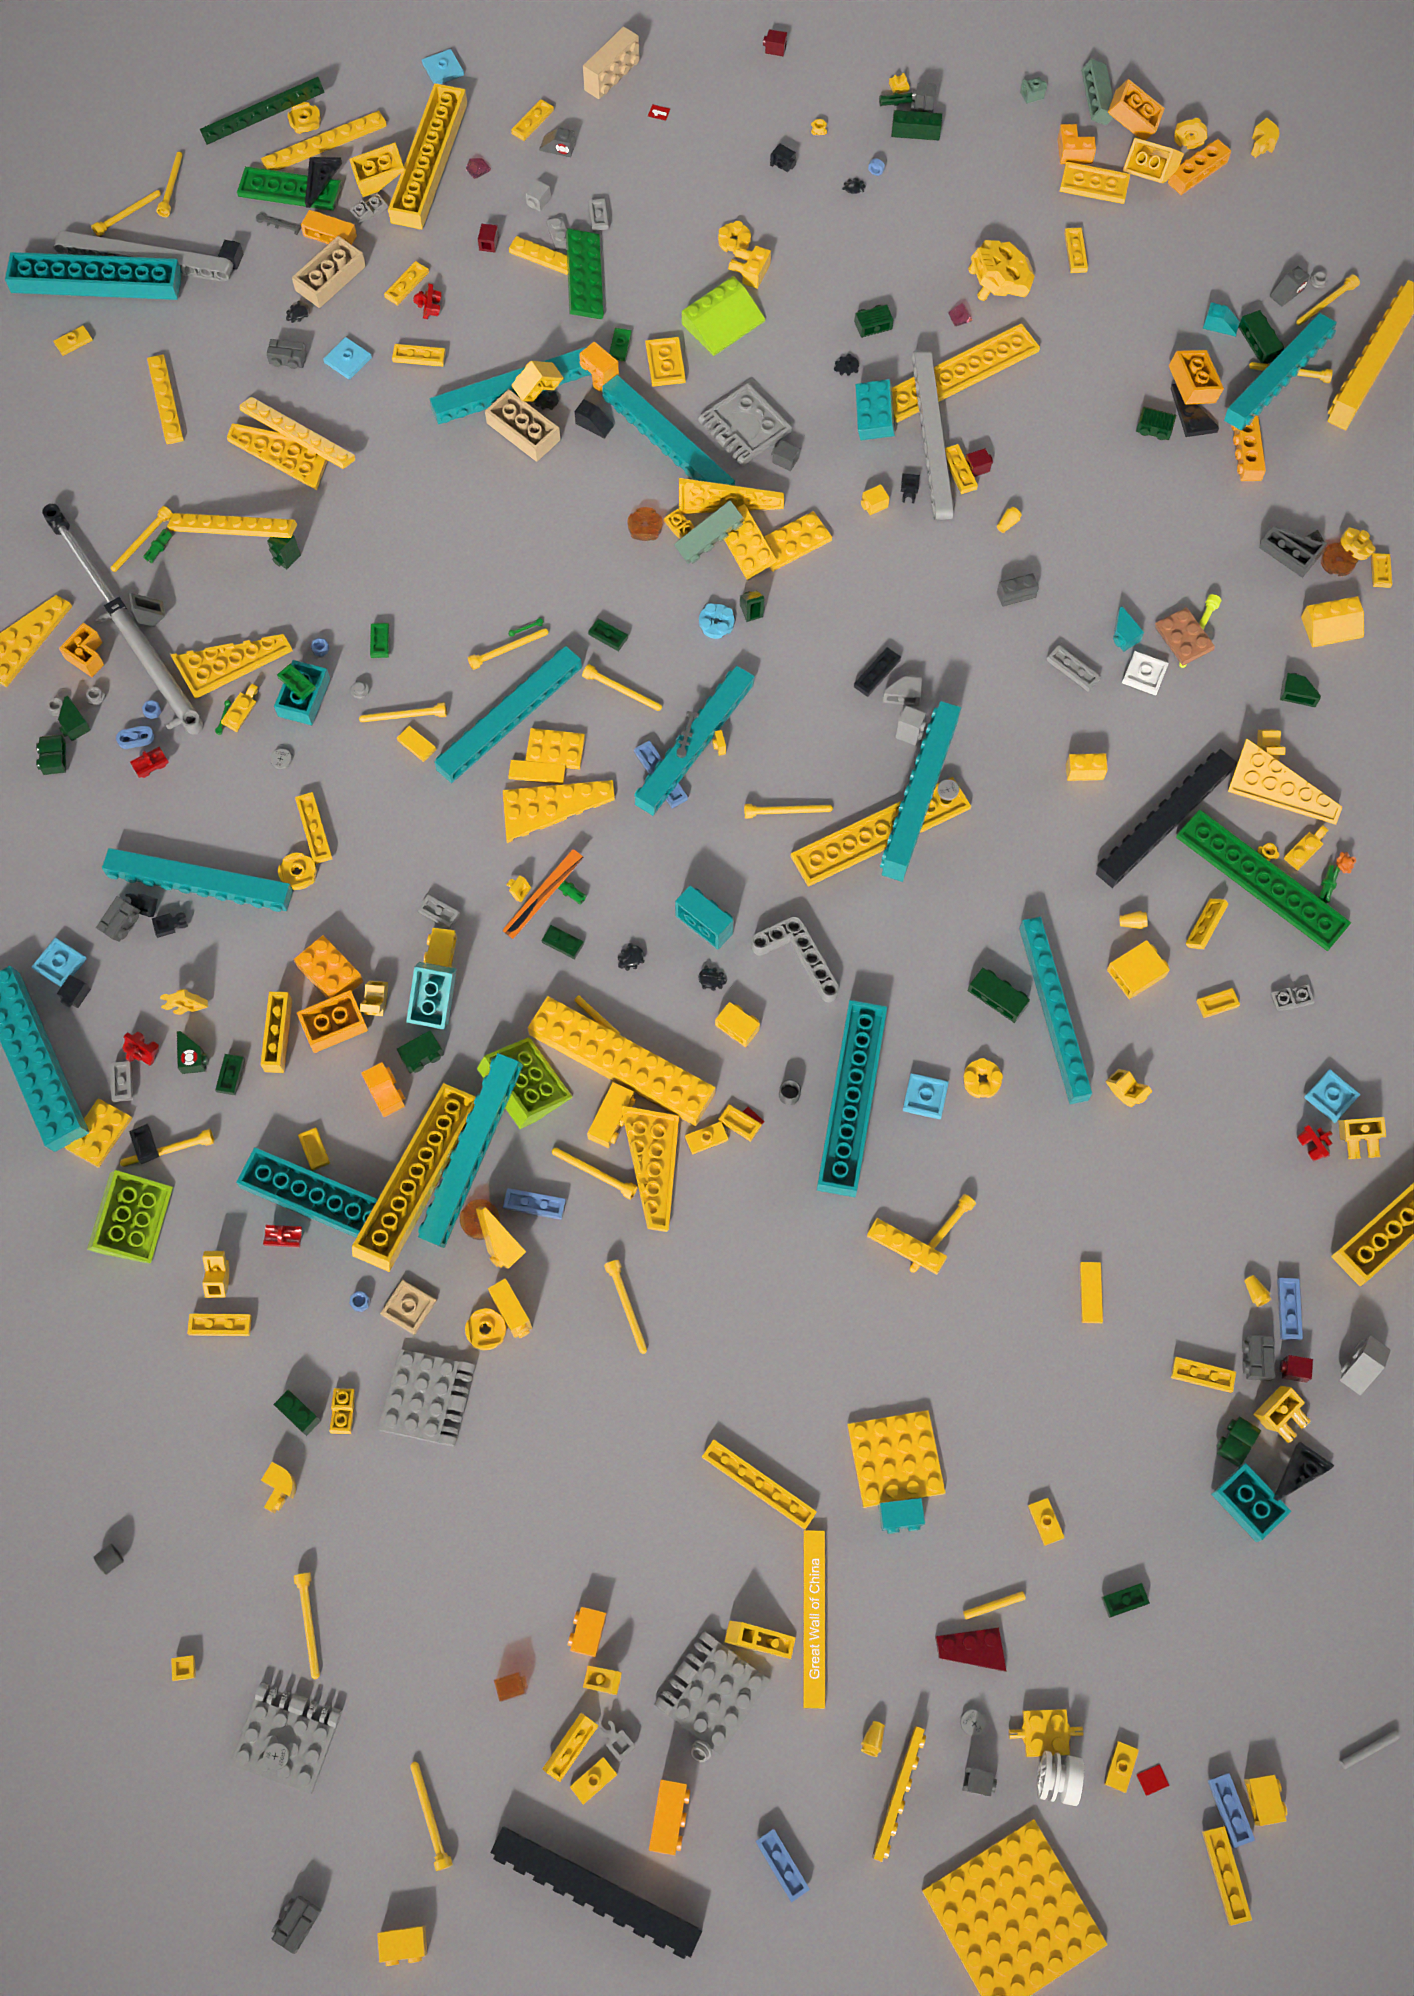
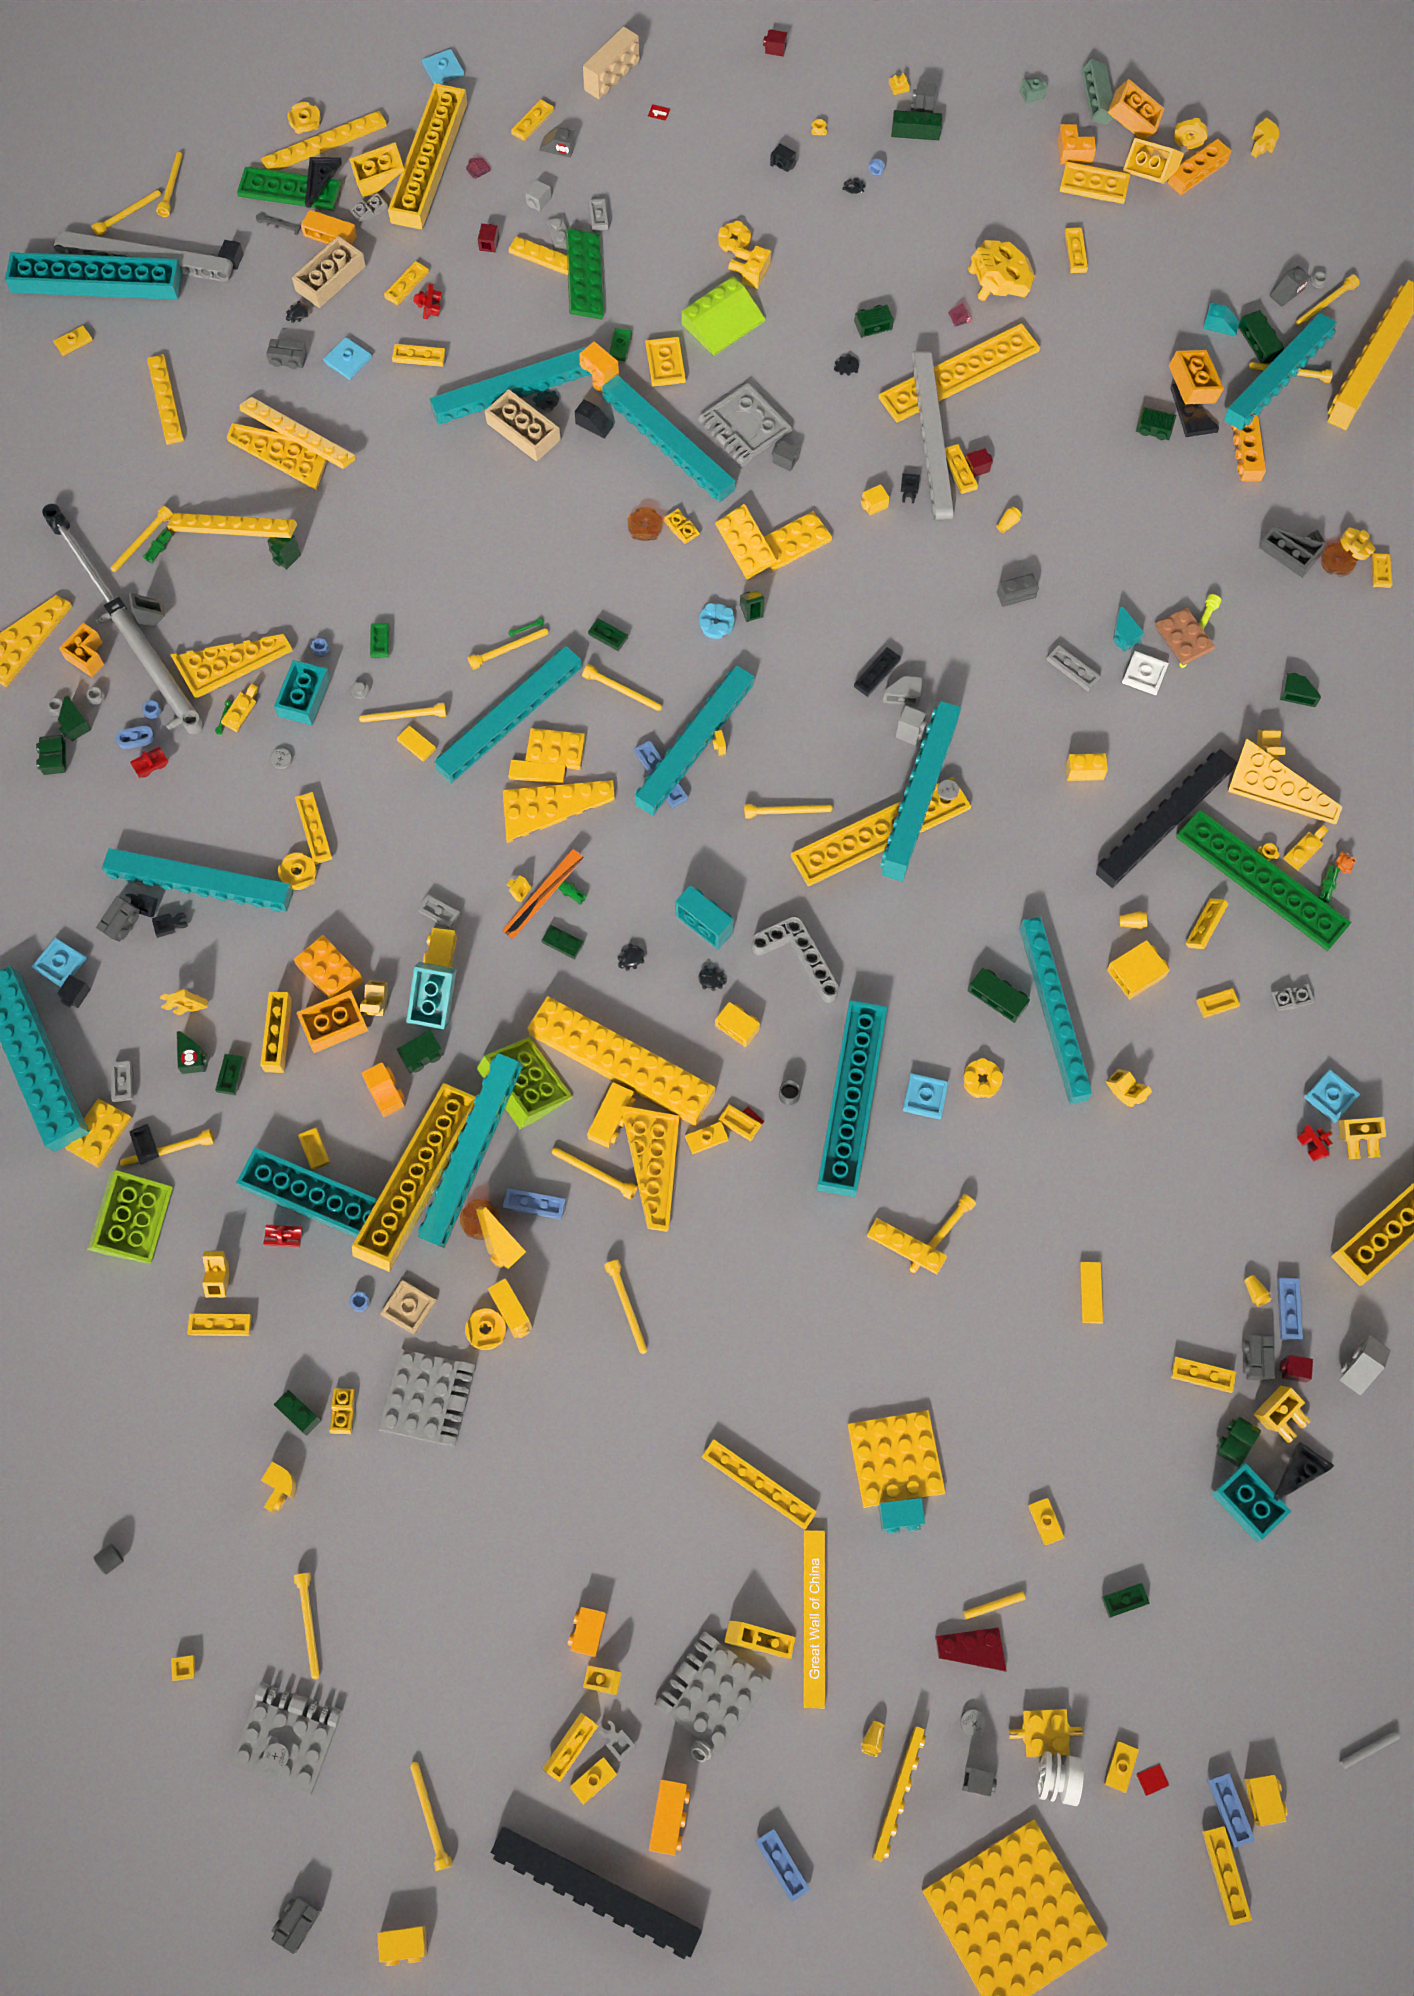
red hips [122,1031,159,1066] -> none
dark green plate [200,77,325,145] -> none
green plate [277,663,316,701] -> none
clear orange brick [494,1672,528,1702] -> none
yellow brick [511,361,564,402] -> none
yellow bar [574,995,620,1035] -> none
sand green brick [674,501,744,564] -> none
dark grey piece [677,711,699,758] -> none
yellow wing [679,478,784,514] -> none
teal brick [855,379,895,441] -> none
dark green pin [879,92,915,107] -> none
yellow slope [1301,596,1364,647] -> none

